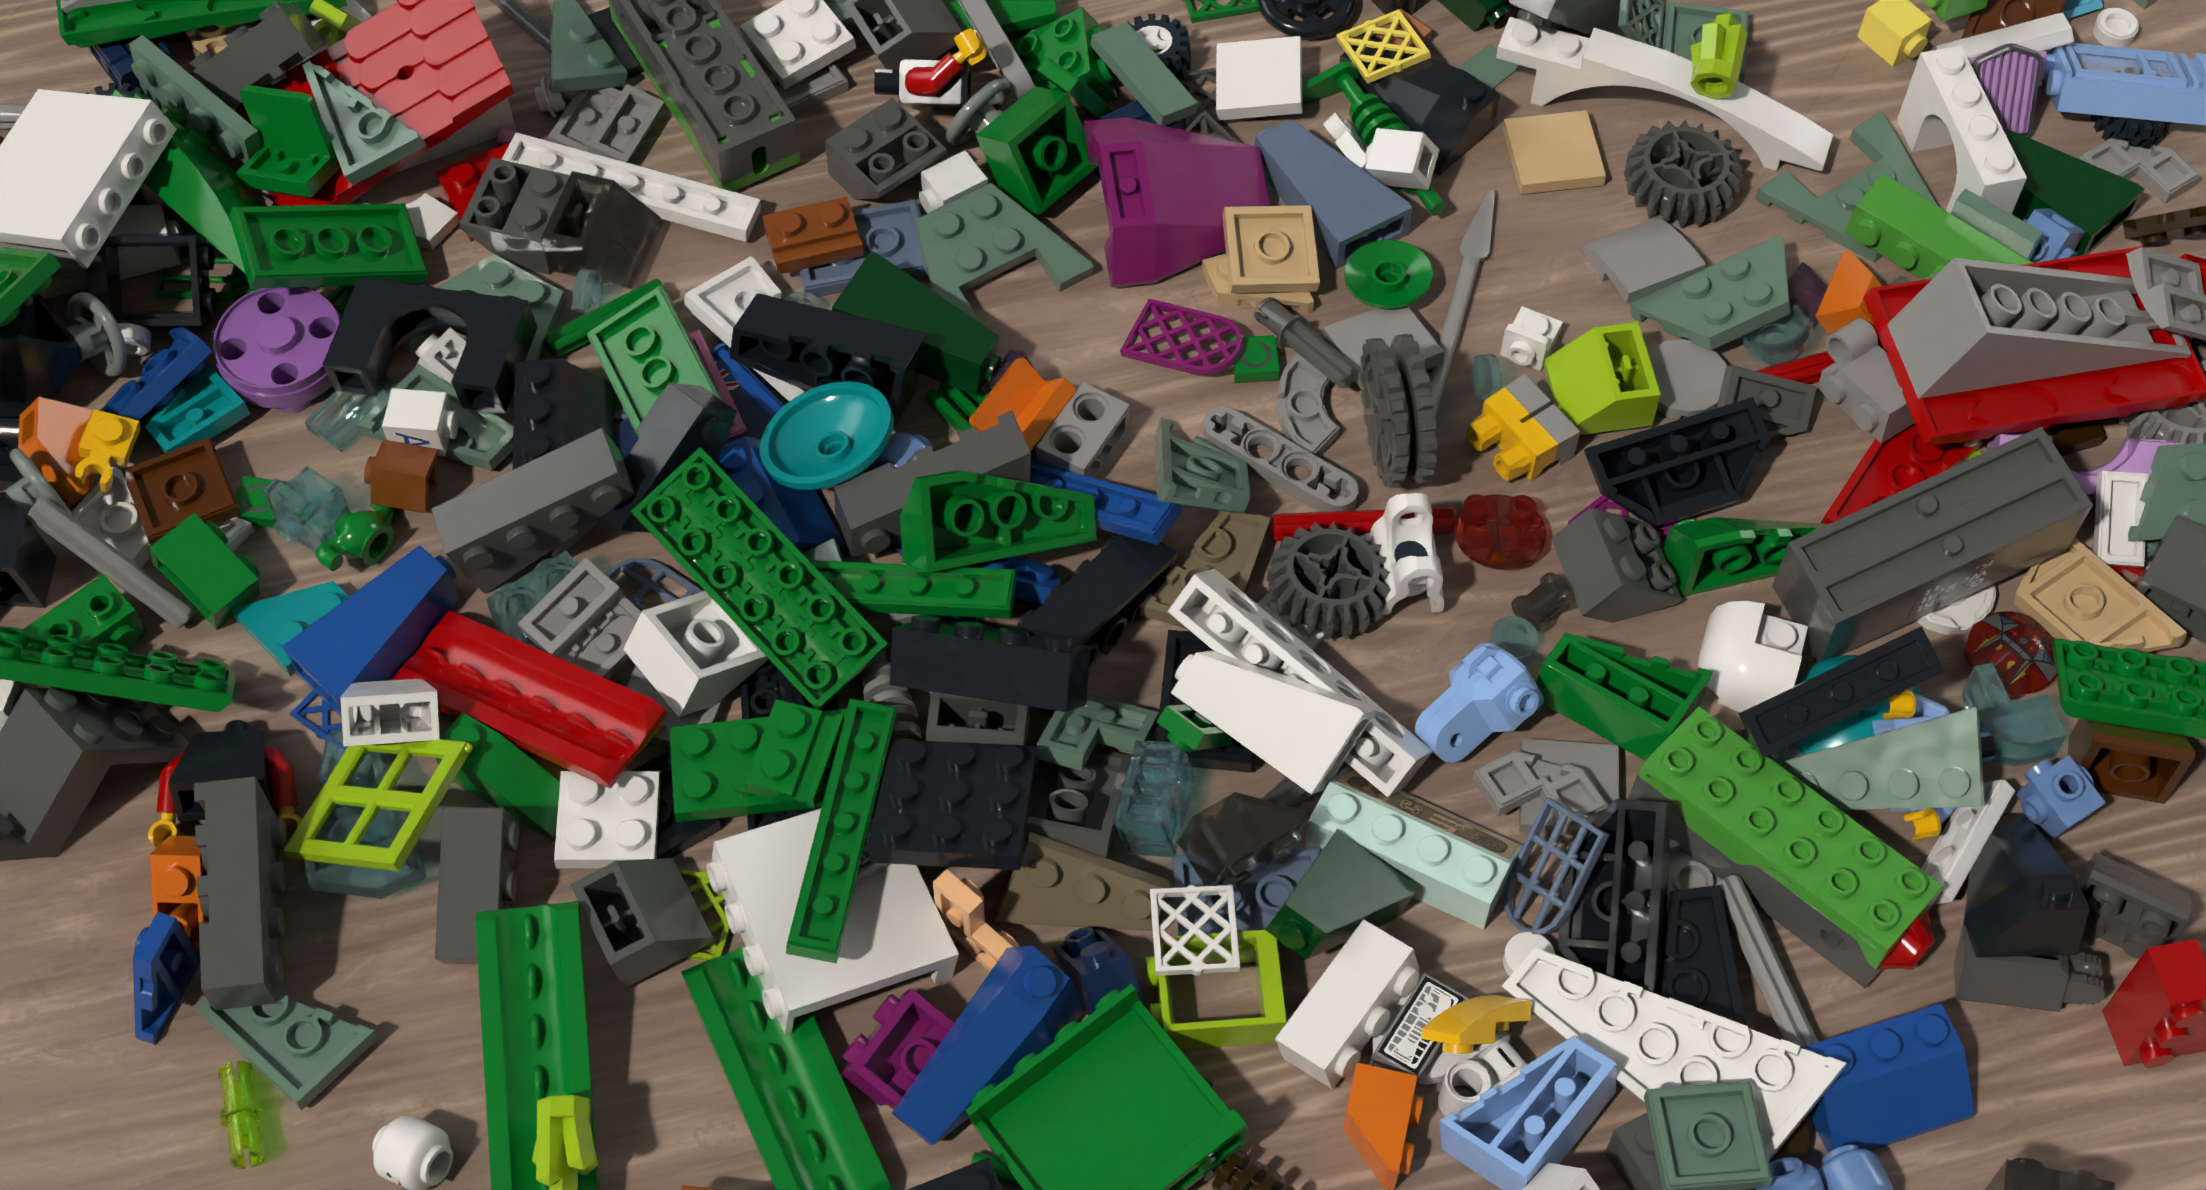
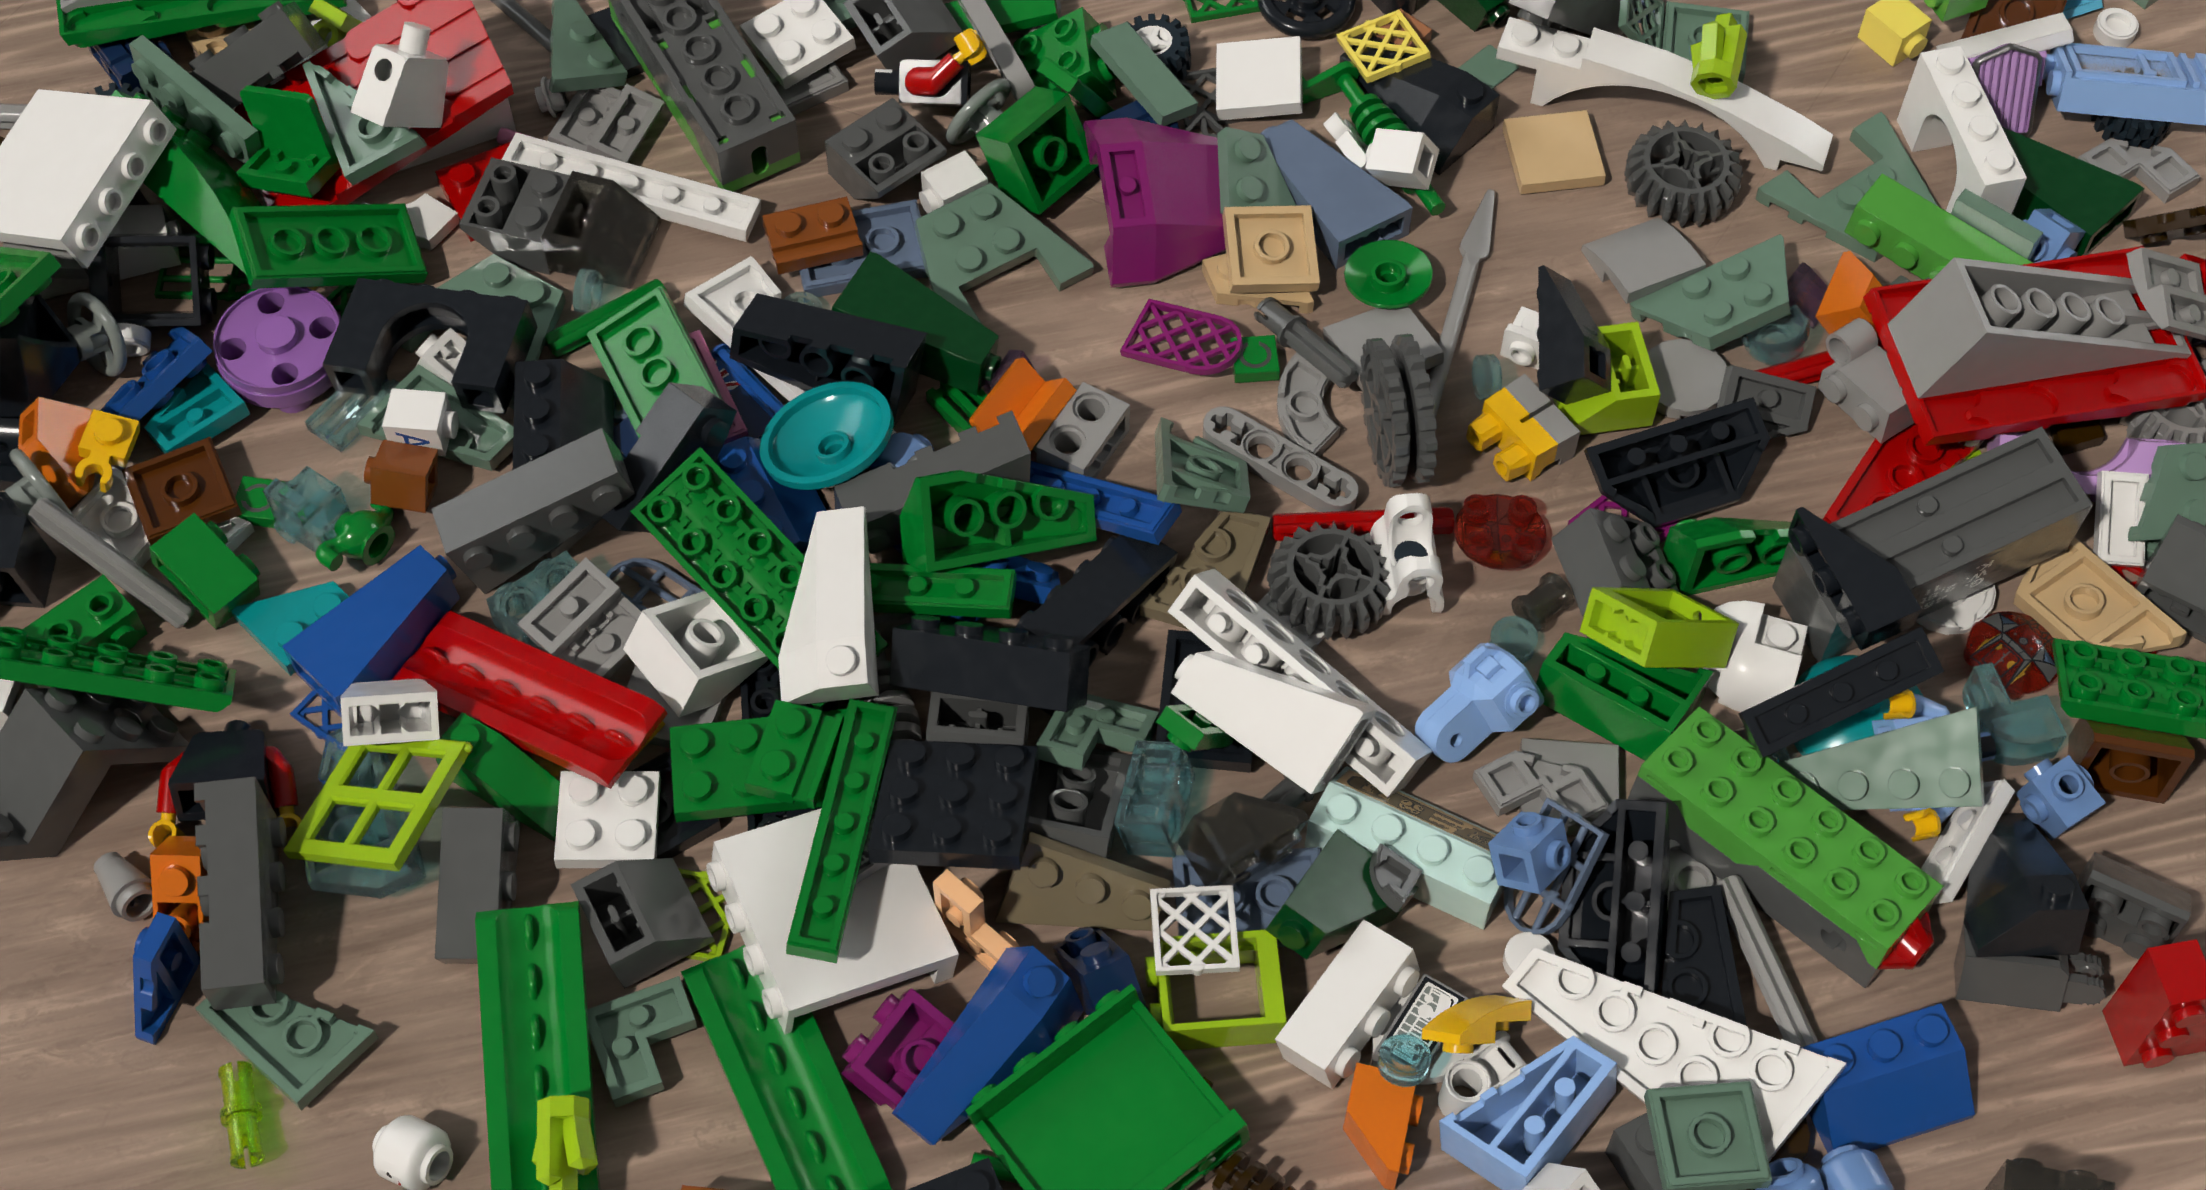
none -> light grey cone [94,852,153,922]
none -> white torso [351,22,449,128]
none -> sand green plate [587,976,697,1108]
none -> white wedge [778,506,879,705]
none -> sand green wing [1217,127,1296,214]
none -> dark grey tile [1369,843,1422,913]
none -> clear light blue tile [1377,1034,1432,1087]
none -> medium blue brick [1488,811,1572,894]
none -> black slope [1537,265,1611,405]
none -> lime window [1579,587,1739,668]
none -> black slope [1788,507,1922,650]

